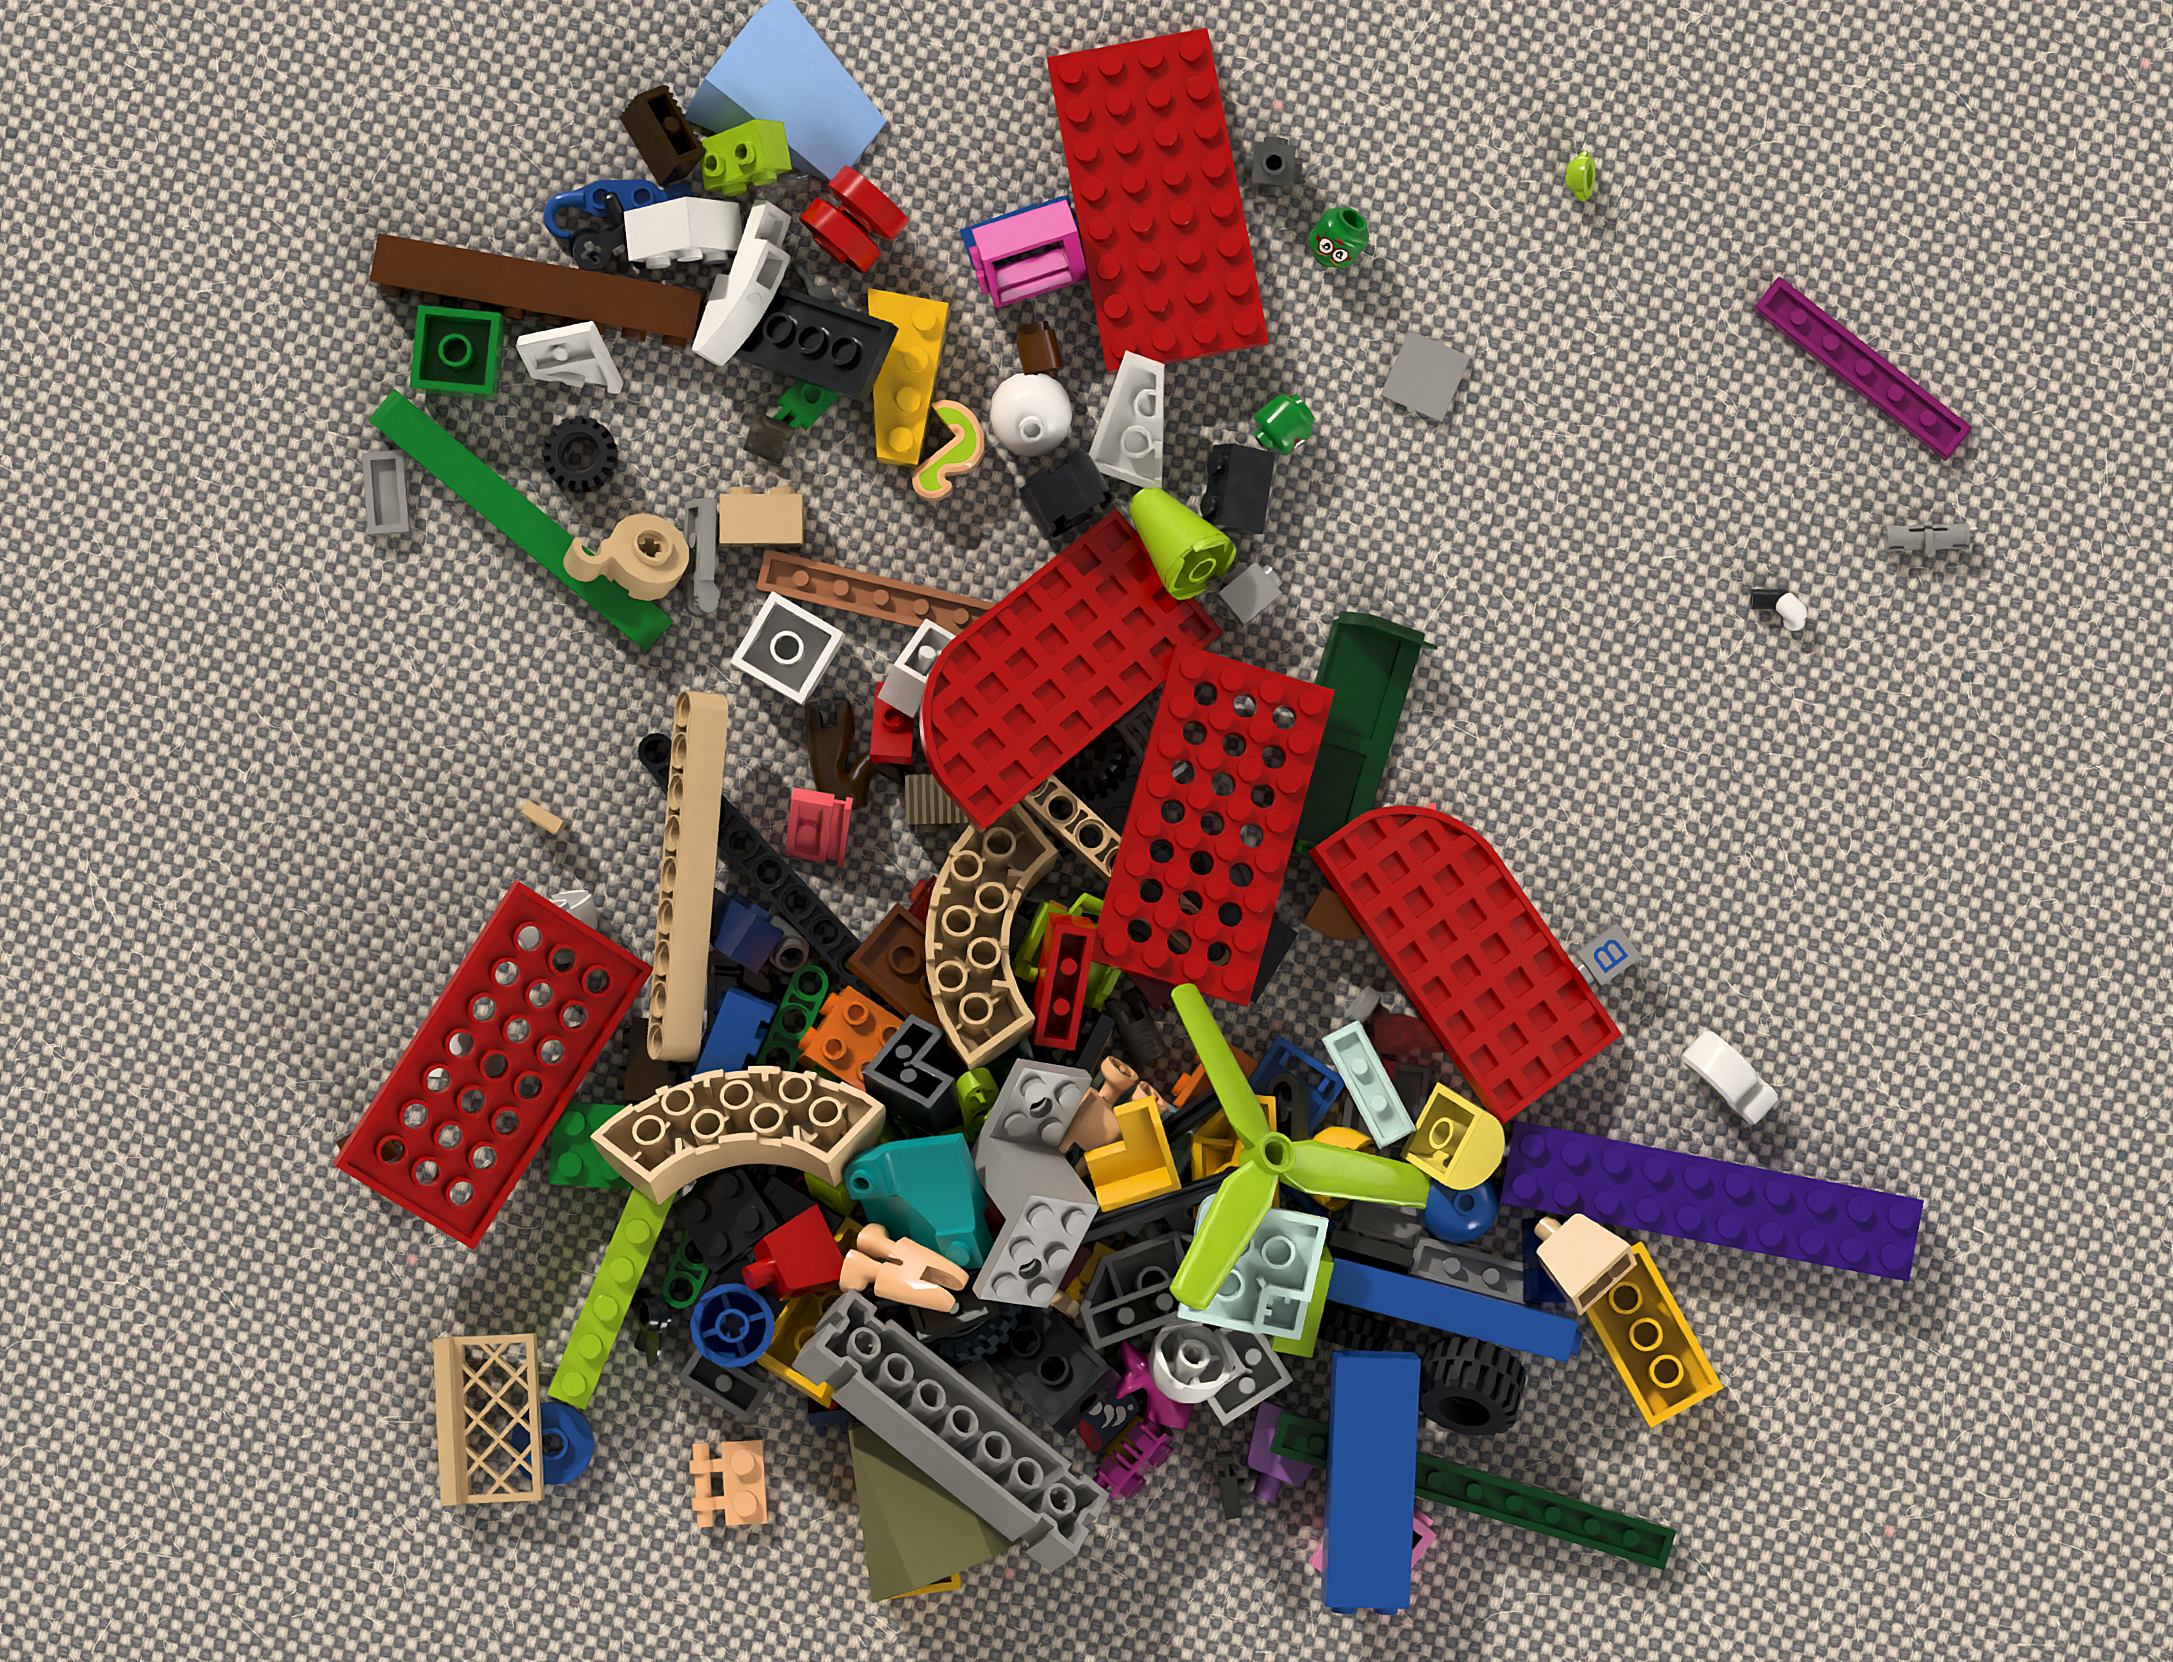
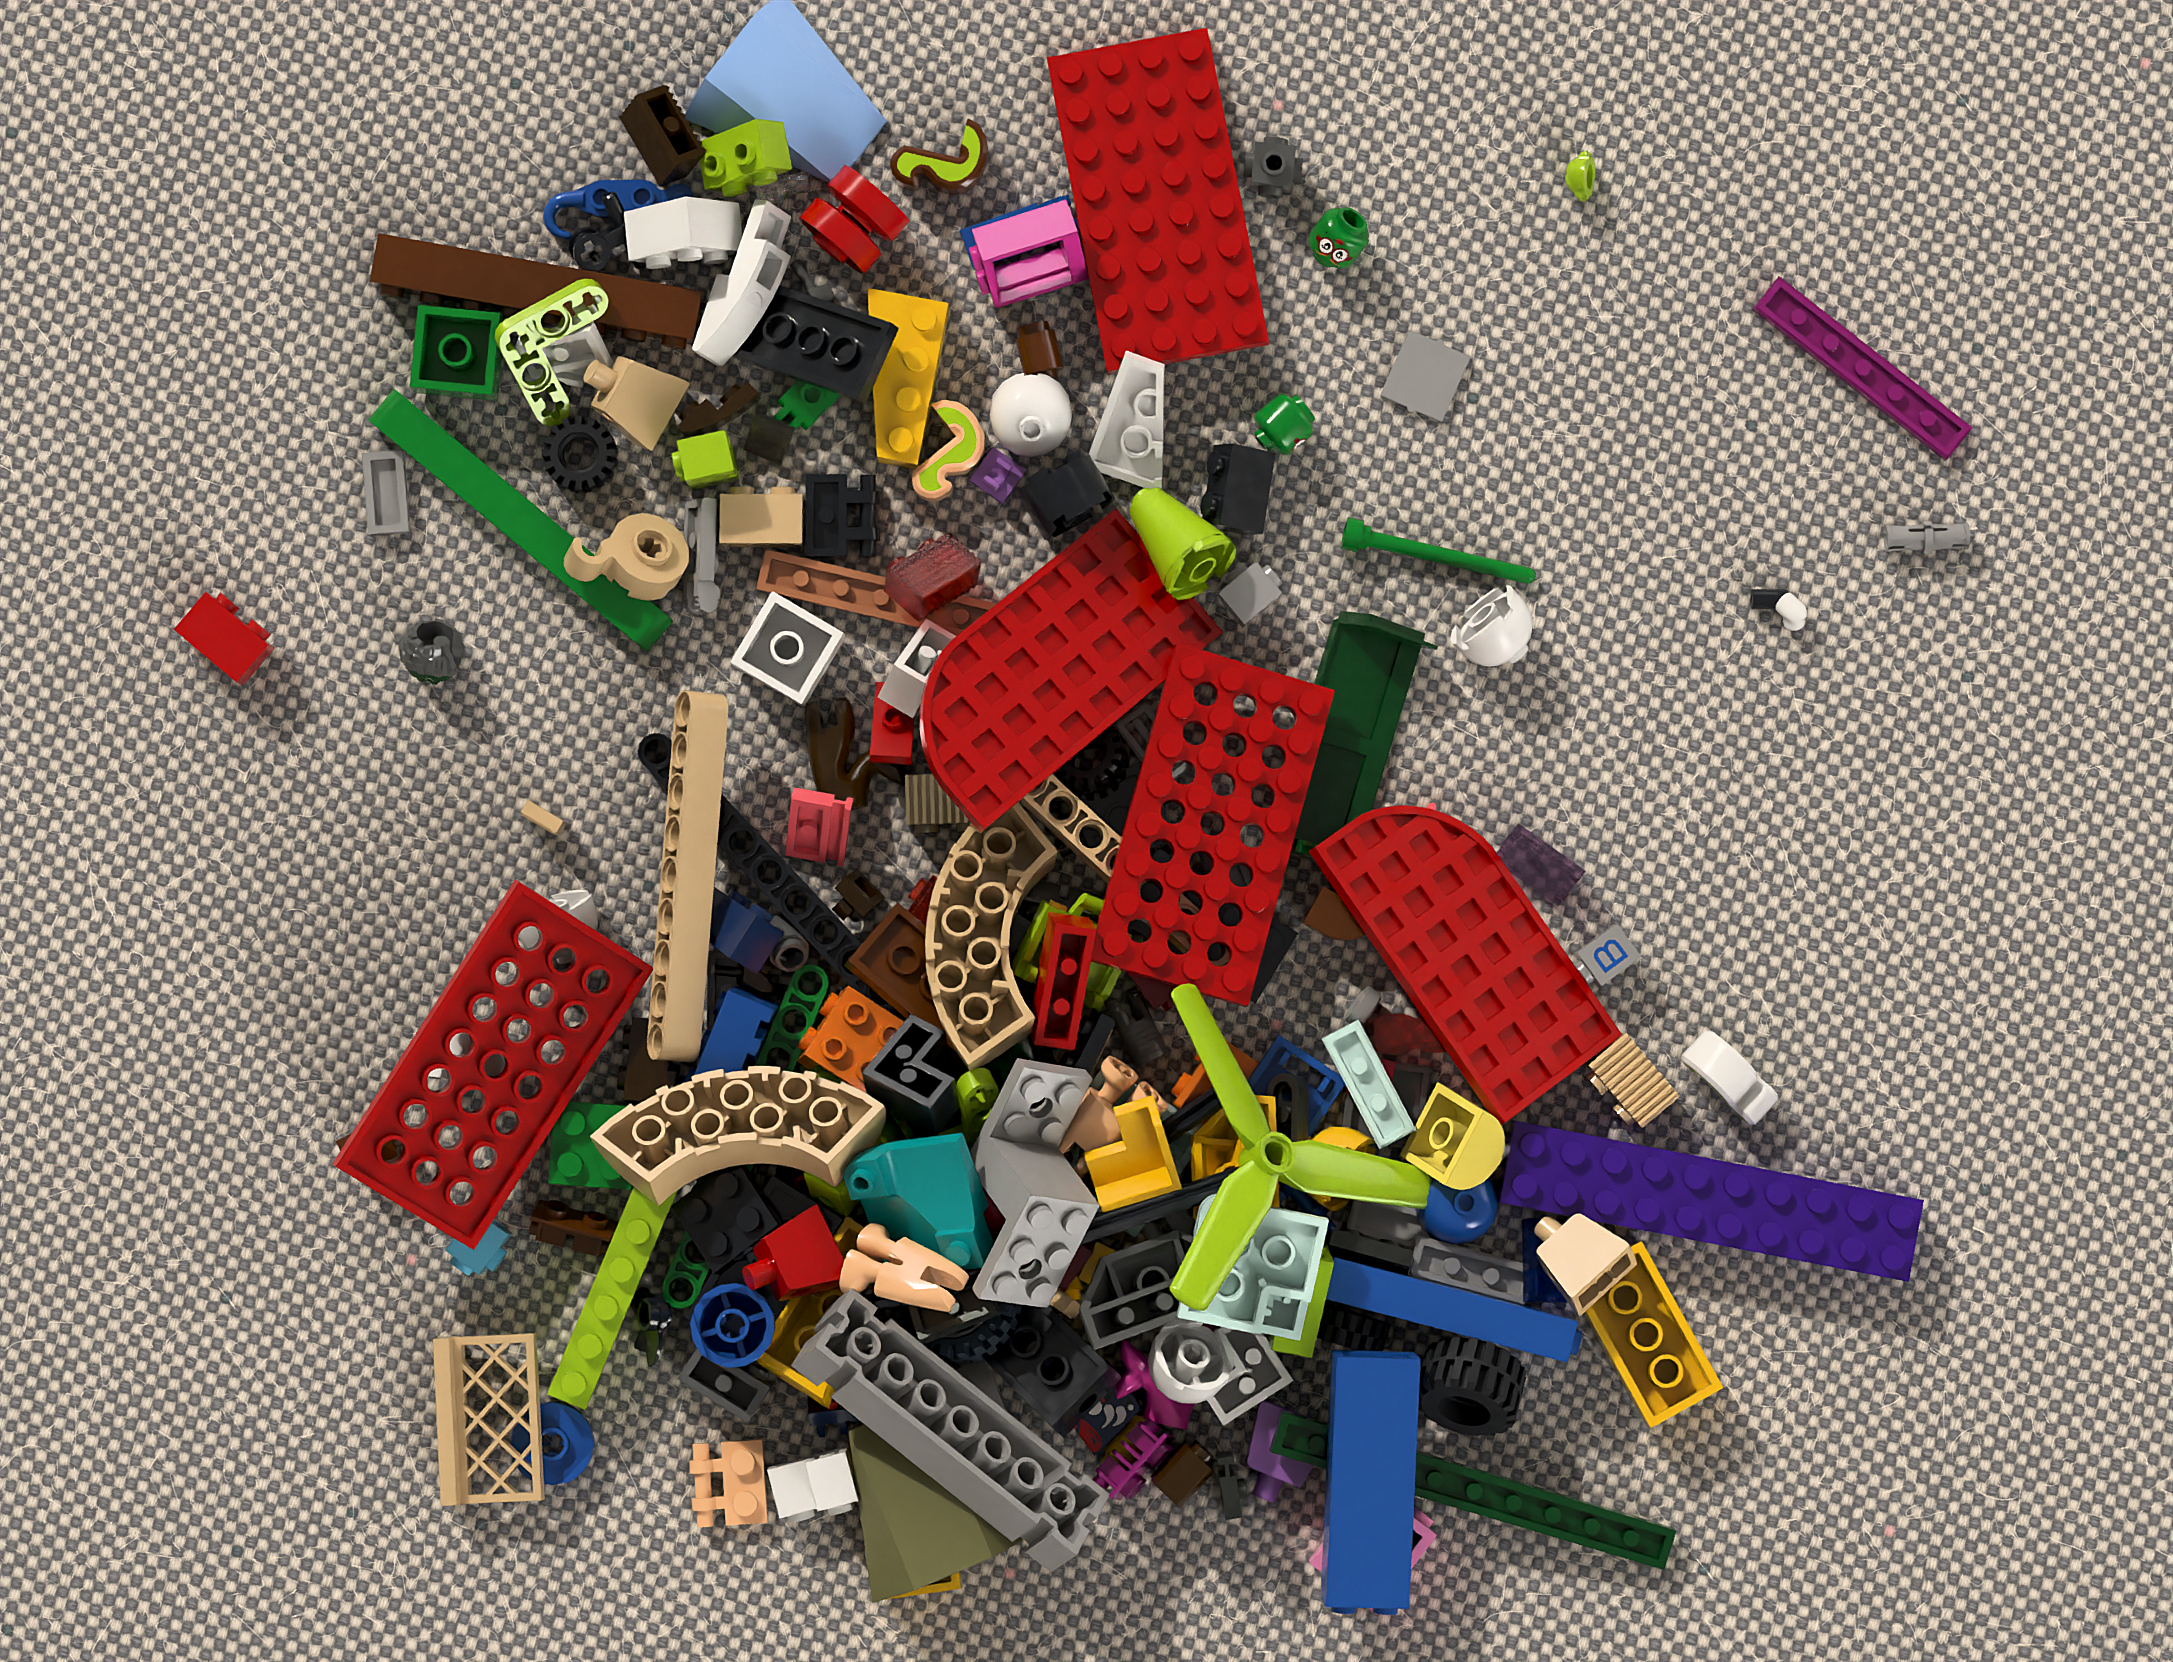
none -> red brick [173,592,275,685]
none -> dark grey piece [399,618,466,685]
none -> medium azure brick [445,1220,513,1276]
none -> lime beam [494,279,608,426]
none -> reddish brown hinge [529,1200,619,1258]
none -> tan torso [583,356,690,451]
none -> lime brick [672,430,740,490]
none -> dark brown slope [677,382,761,438]
none -> white brick [767,1445,859,1523]
none -> black plate [806,474,880,558]
none -> dark brown tile [832,869,886,921]
none -> clear red brick [884,532,981,622]
none -> reddish brown animal [890,118,989,195]
none -> medium lavender tile [969,447,1027,505]
none -> dark brown brick [1150,1440,1215,1508]
none -> green piece [1340,517,1536,584]
none -> white cylinder [1450,585,1533,667]
none -> clear purple hinge [1496,823,1586,906]
none -> tan brick [1585,1033,1680,1128]

